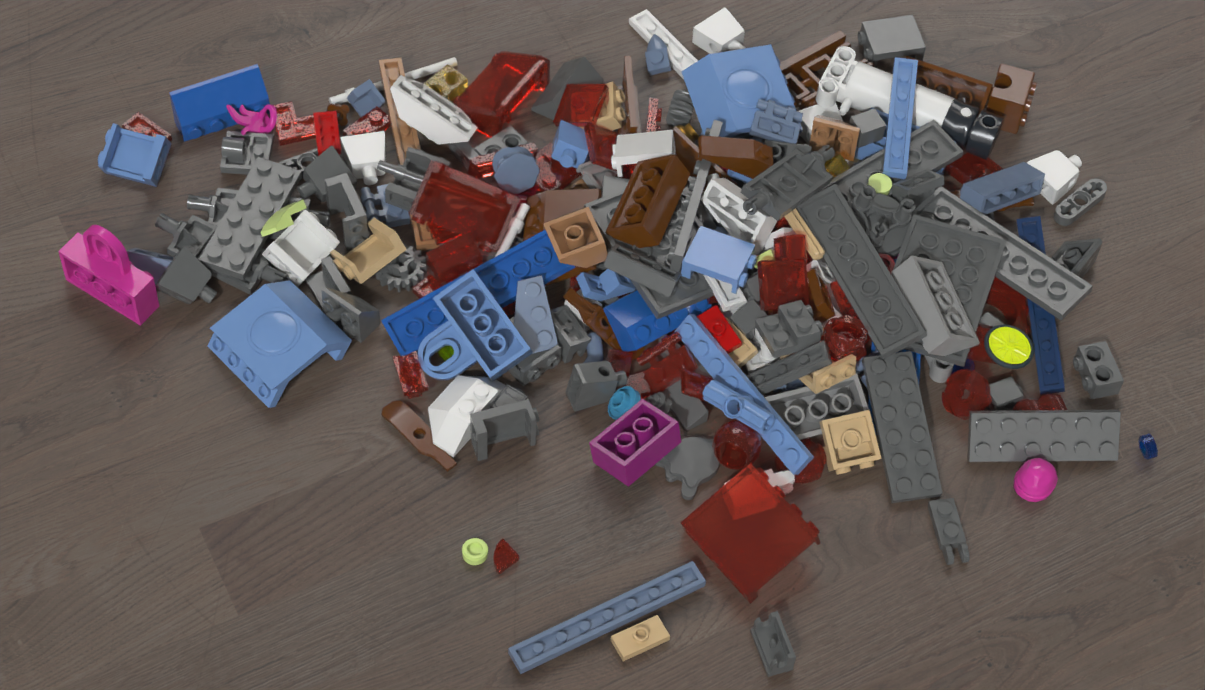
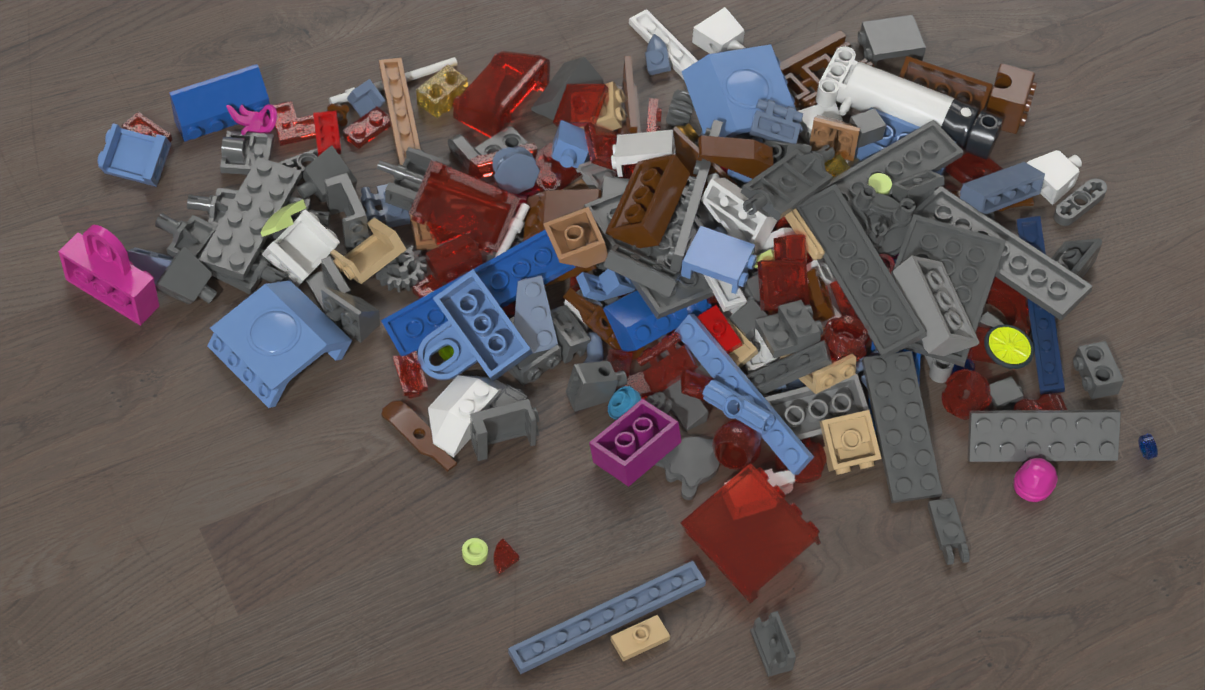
white torso [341,131,386,185] -> none
white wedge [390,75,478,144] -> none
medium blue plate [882,57,918,179] -> none

